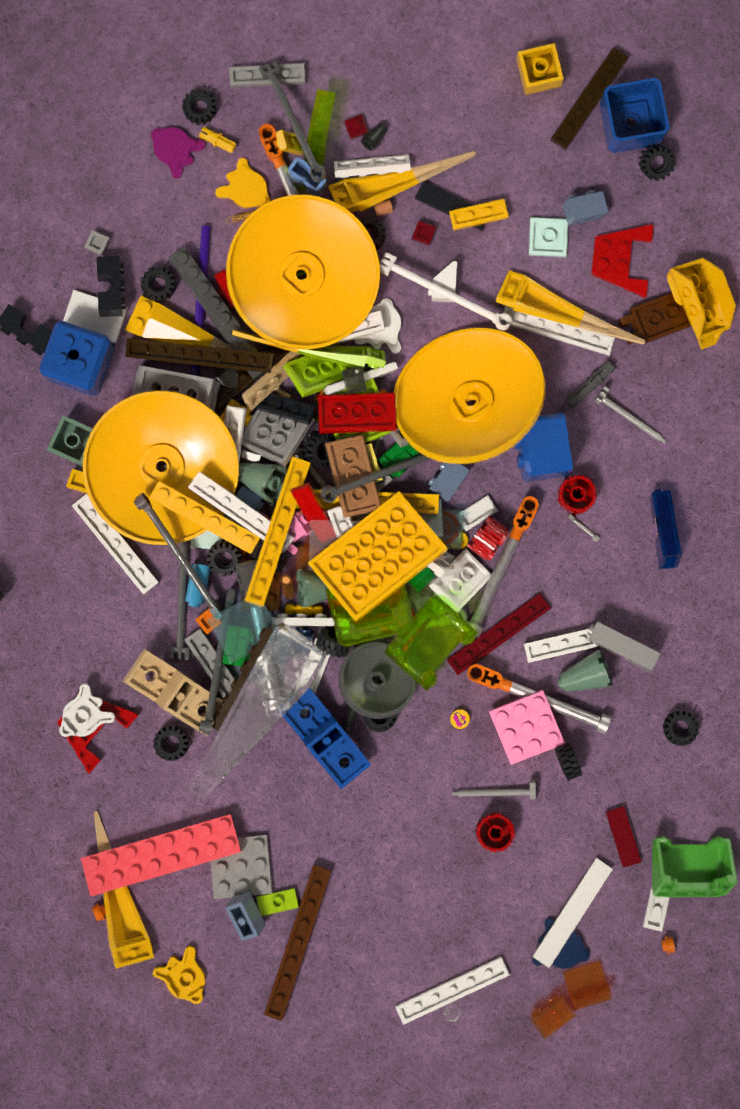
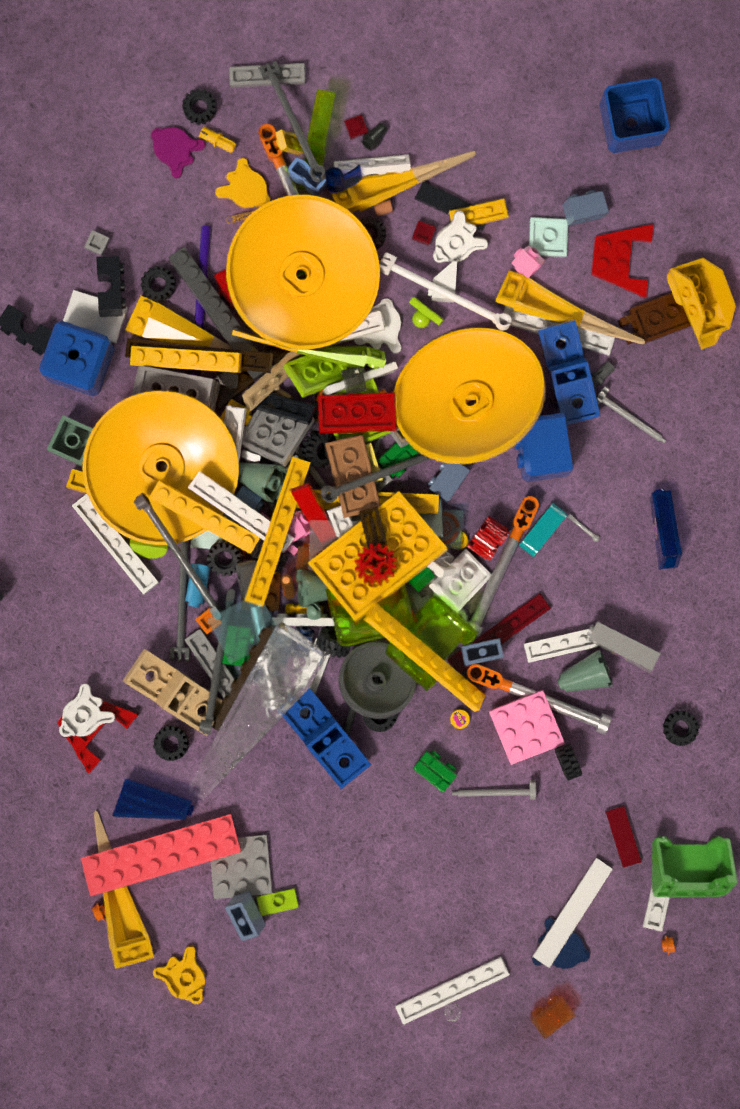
reddish brown plate [264,864,332,1021] -> none
white tile [456,495,498,531] -> none
red brick [475,812,515,853] -> none
yellow brick [516,43,564,95] -> none
dark brown plate [550,47,629,151] -> none
red brick [557,475,597,515] -> none
clear orange hinge [563,961,612,1011] -> none
black tyre [638,144,676,181] -> none
none -> clear blue slope [112,778,195,820]
none -> lime tile [129,539,168,559]
none -> yellow plate [130,346,242,373]
none -> sand green hinge [306,603,322,620]
none -> clear blue panel [326,164,362,193]
none -> red gear [354,543,397,587]
none -> dark brown tile [359,506,387,549]
none -> yellow plate [364,603,485,712]
none -> lime tile [409,297,444,328]
none -> green brick [412,750,457,793]
none -> white tile [433,210,488,263]
none -> sand blue brick [461,638,504,666]
none -> bright pink brick [512,246,546,278]
none -> teal beam [519,503,568,558]
none -> blue bracket [537,319,600,425]

